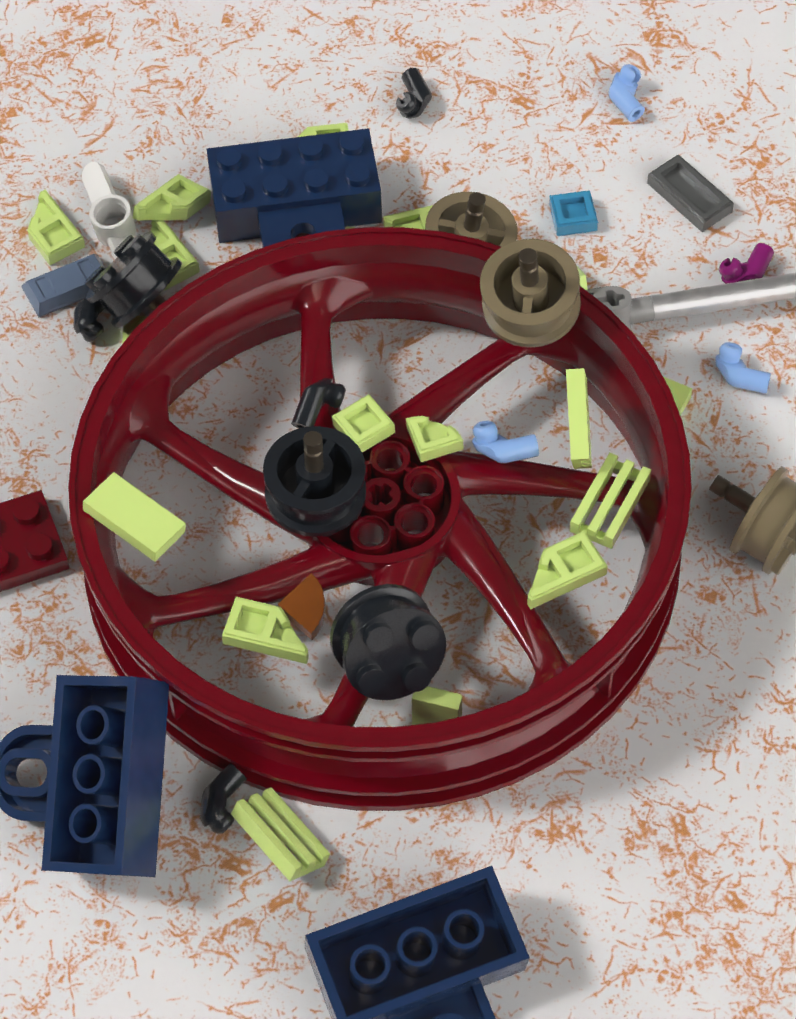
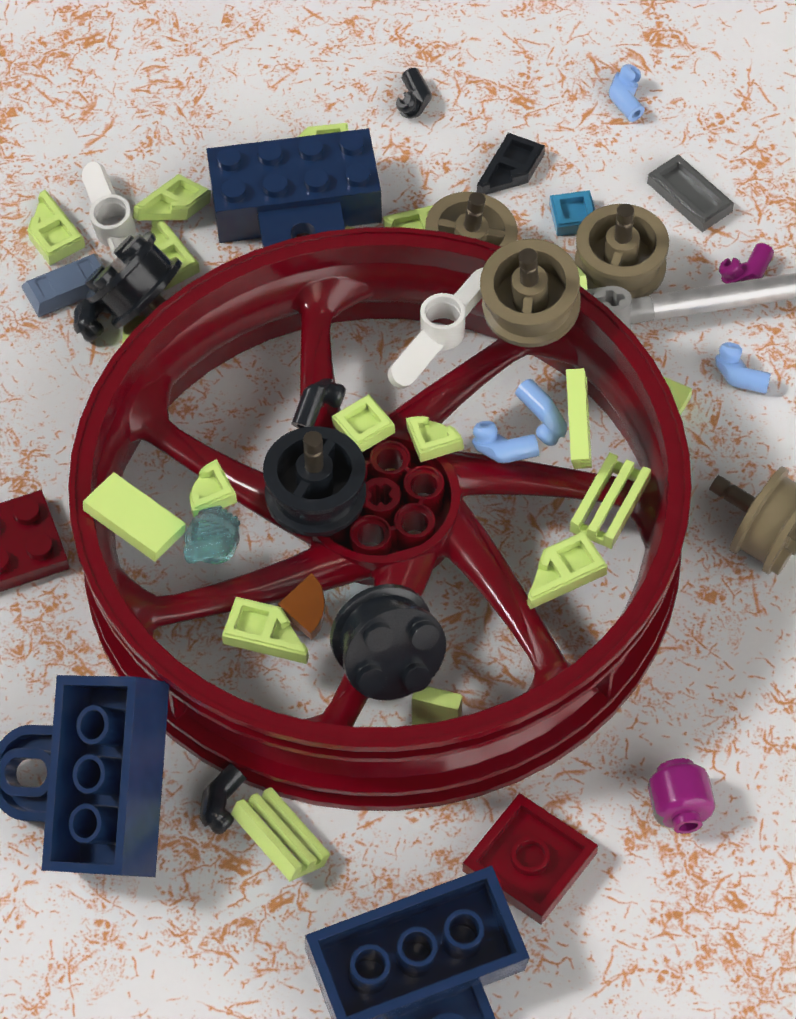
none -> clear light blue piece [183,505,240,564]
none -> yellowish green tile [189,459,237,520]
none -> white piece [388,268,483,388]
none -> dark red plate [462,793,598,925]
none -> black tile [477,132,545,195]
none -> light blue arm [515,379,567,446]
none -> dark tan wheel [574,204,669,298]
none -> magenta head [648,758,715,834]

